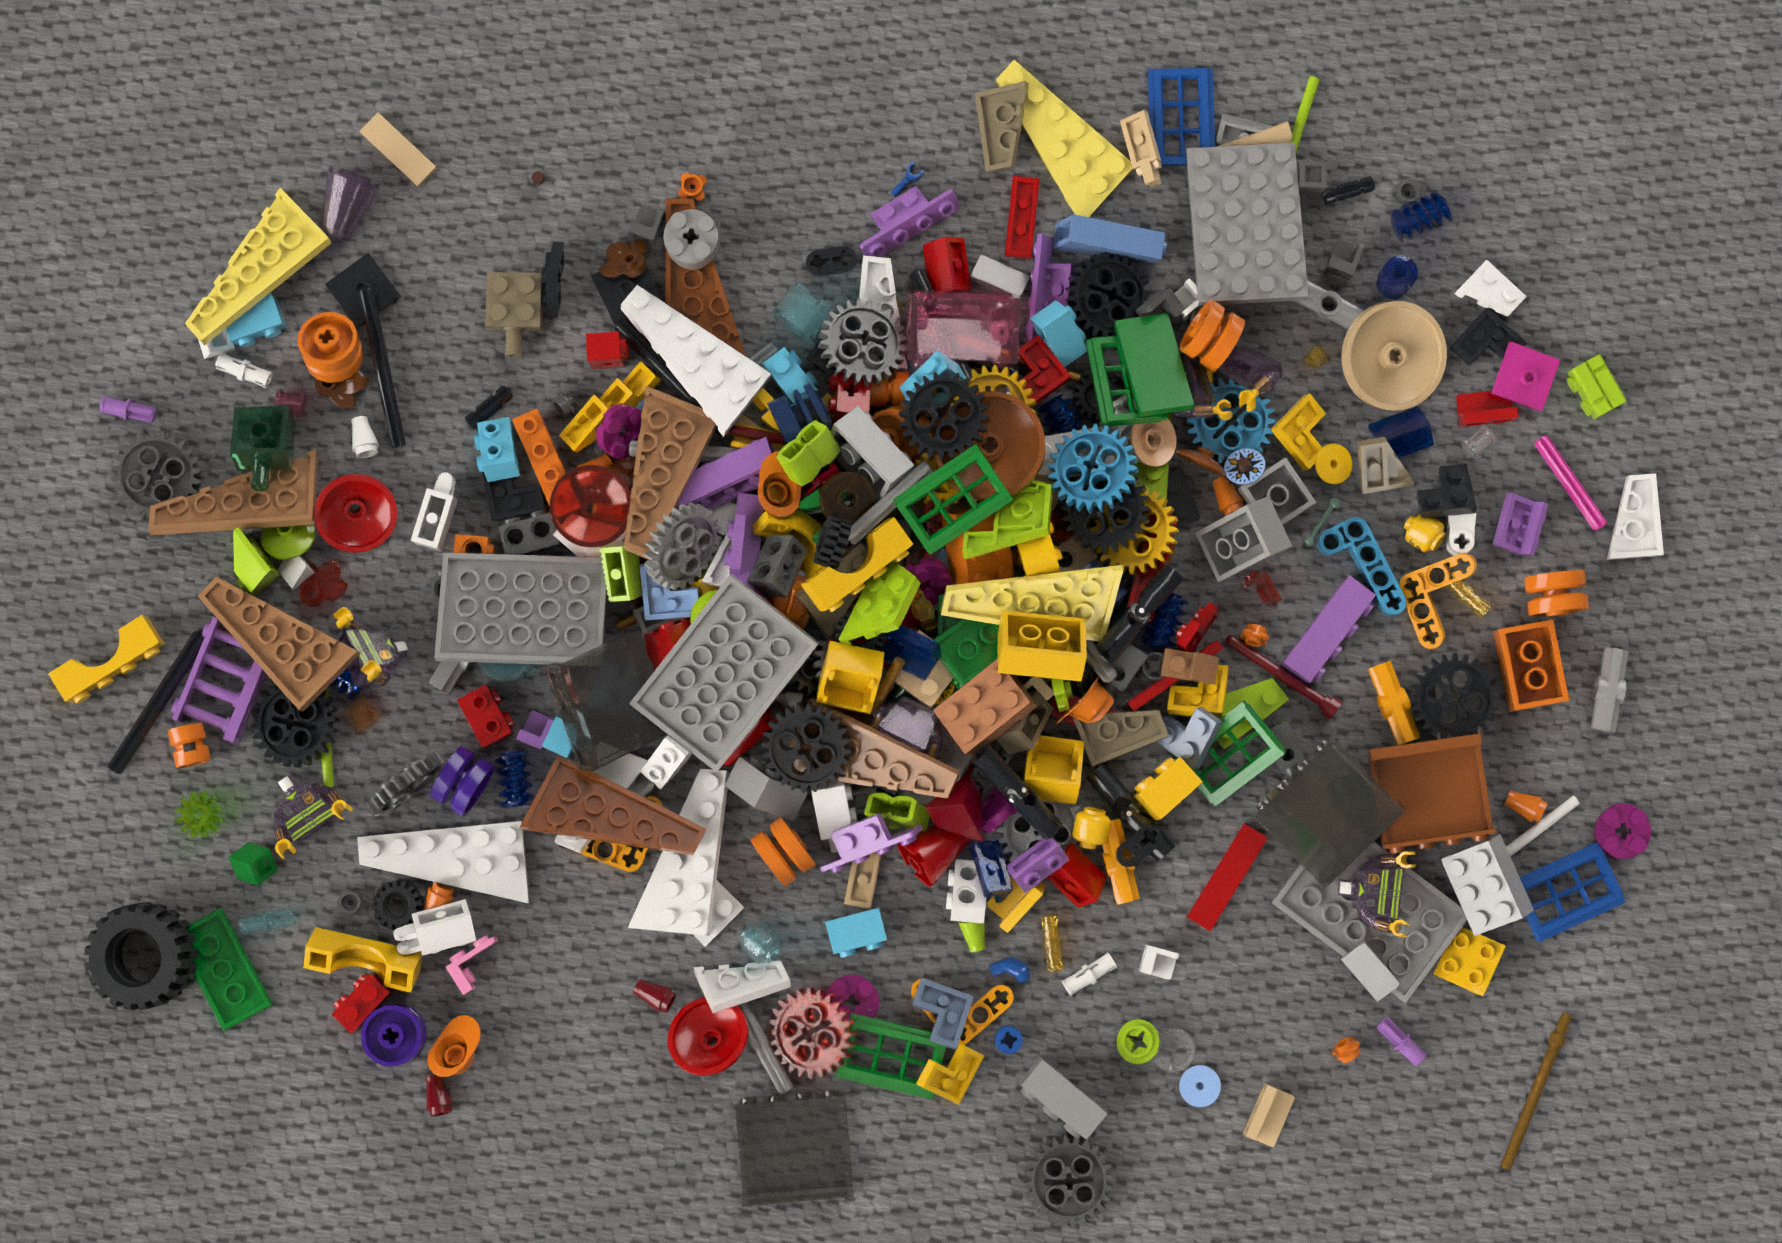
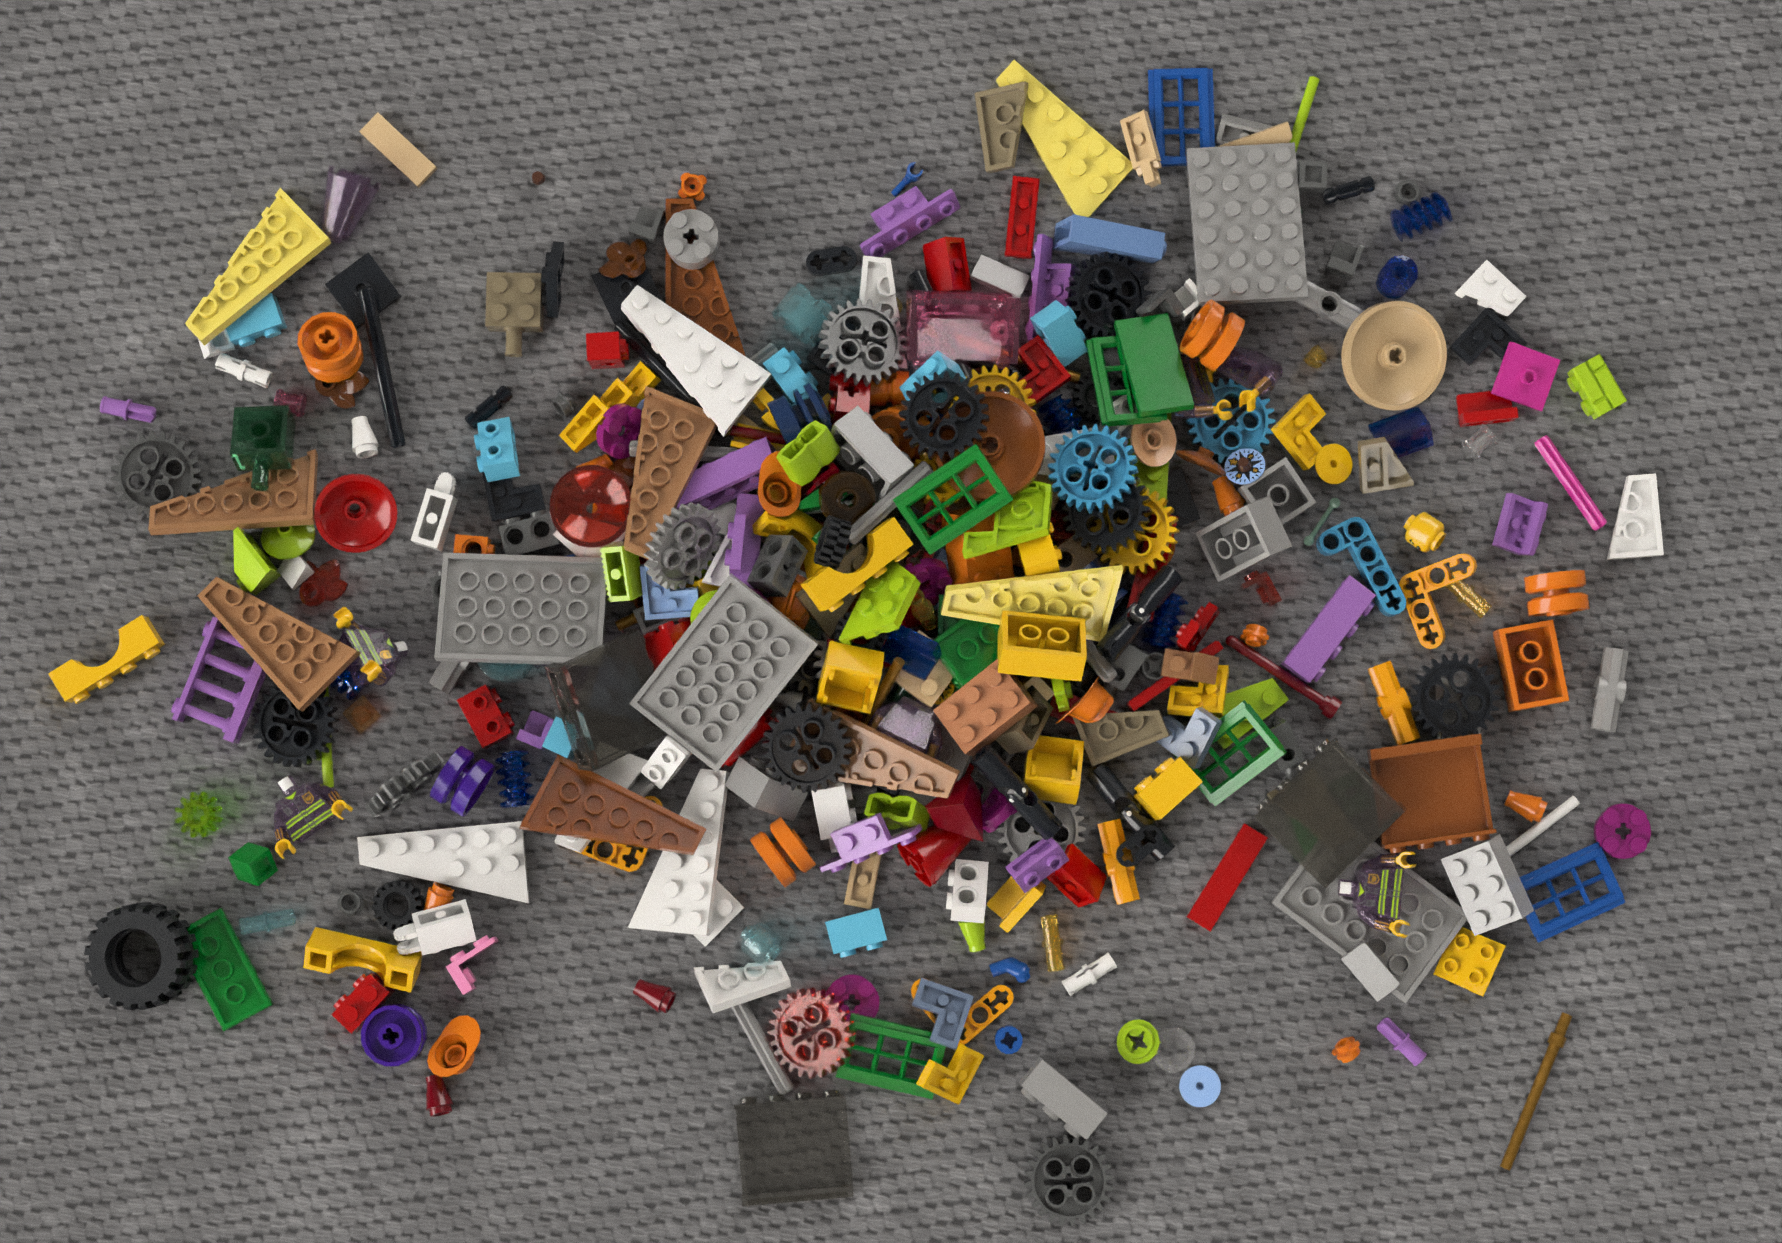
black axle [108,631,205,774] -> none
orange wheel [168,723,211,769] -> none
orange brick [512,408,583,522] -> none
red dish [668,997,749,1076] -> none
clear blue panel [970,840,1013,903] -> none
yellow head [1072,807,1110,849] -> none
white panel [1139,945,1179,980] -> none
tan panel [1243,1083,1295,1147] -> none
black plate [1416,464,1477,518] -> none
white piece [1445,513,1476,556] -> none

